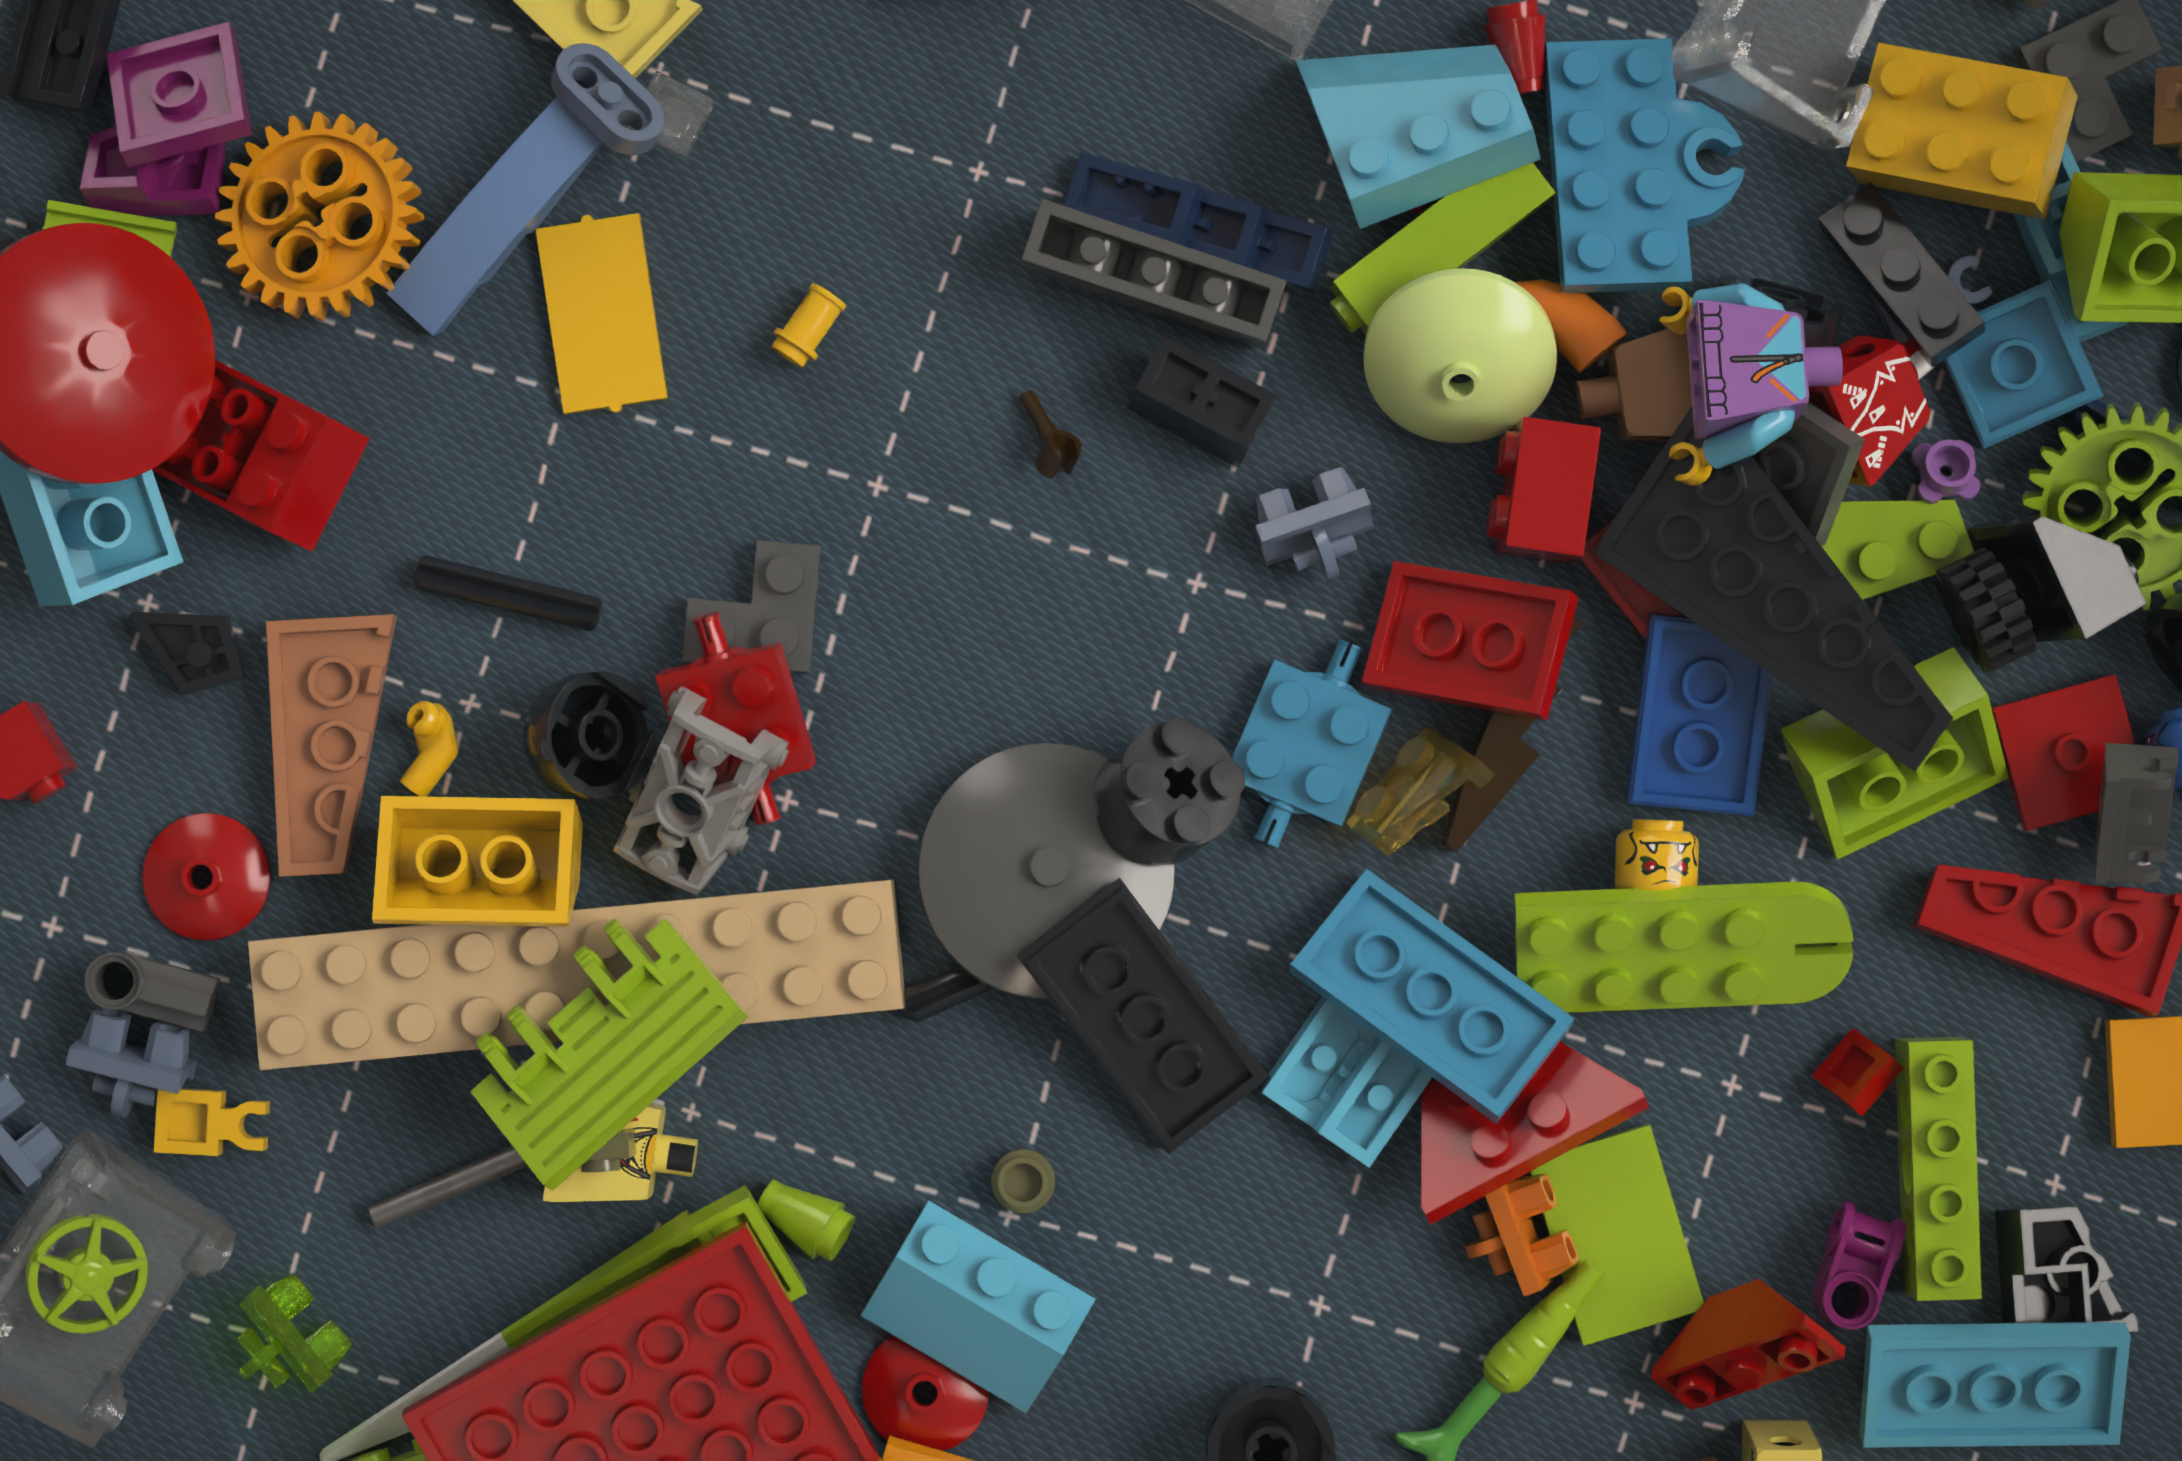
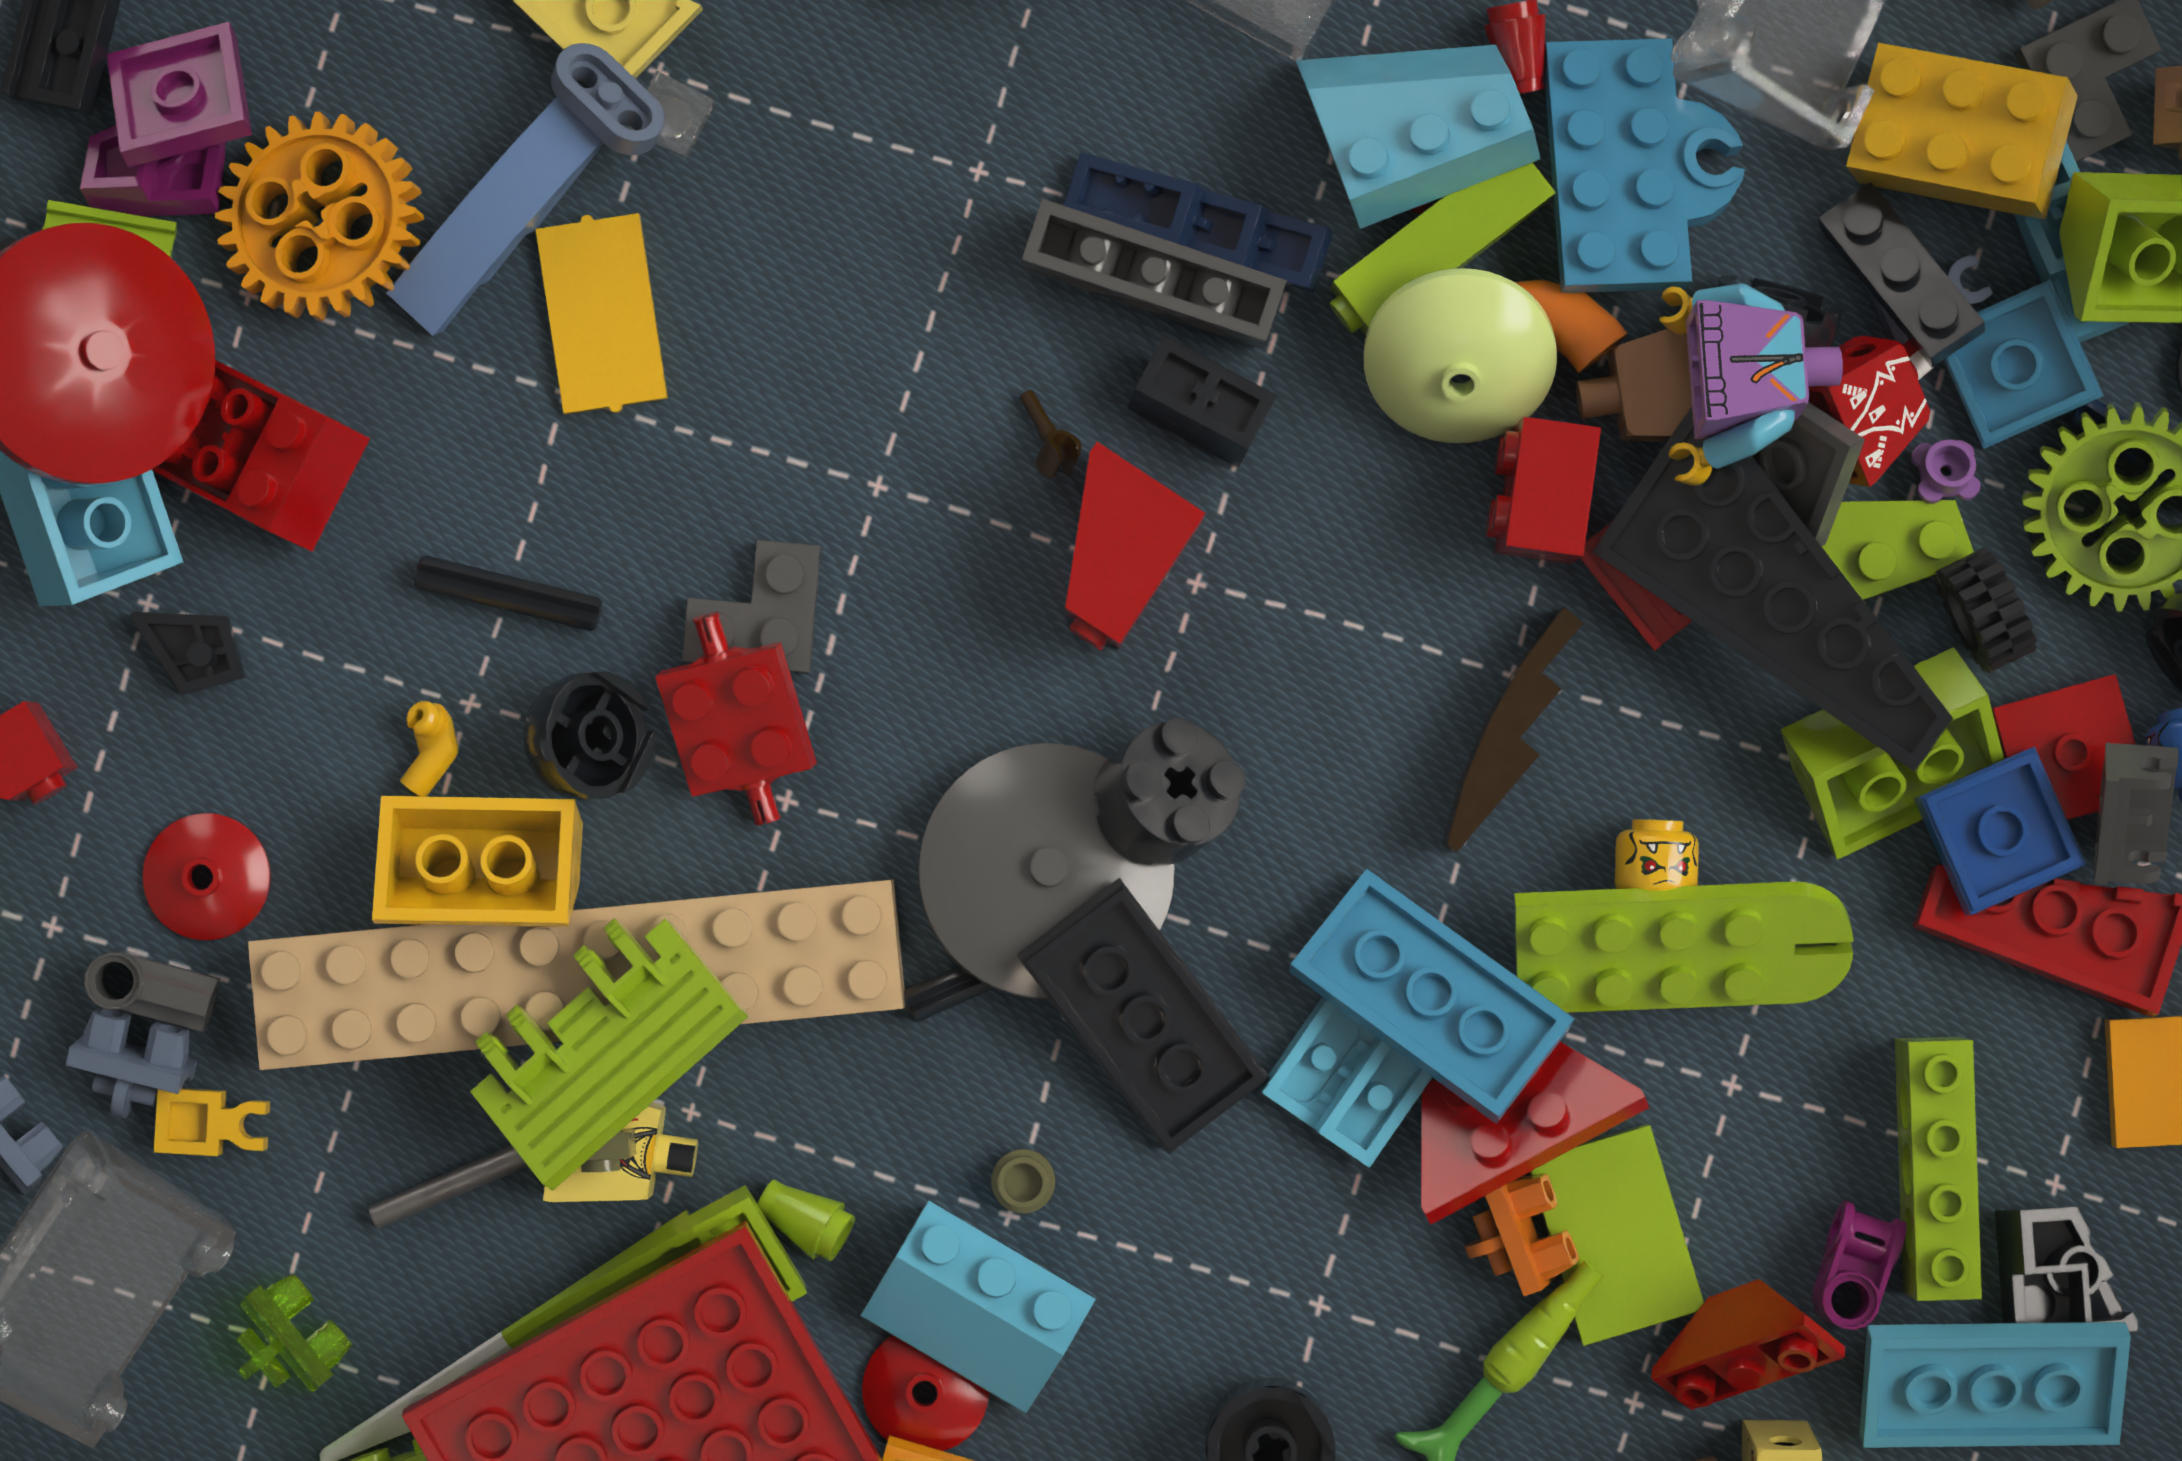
lime wheel [25,1214,148,1334] -> none
nougat wing [266,614,397,877] -> none
light grey piece [613,686,789,895] -> none
yellow pin [771,283,846,368] -> none
dark azure plate [1232,639,1392,848] -> none
sand blue hips [1255,467,1374,580] -> none
clear yellow wing [1345,726,1495,856] -> none
red plate [1362,561,1579,721] -> none
blue tile [1625,612,1773,816] -> none
red plate [1811,1028,1904,1117] -> none
slope [1967,516,2146,642] -> none
none -> red slope [1065,442,1206,651]
none -> blue plate [1914,747,2086,916]

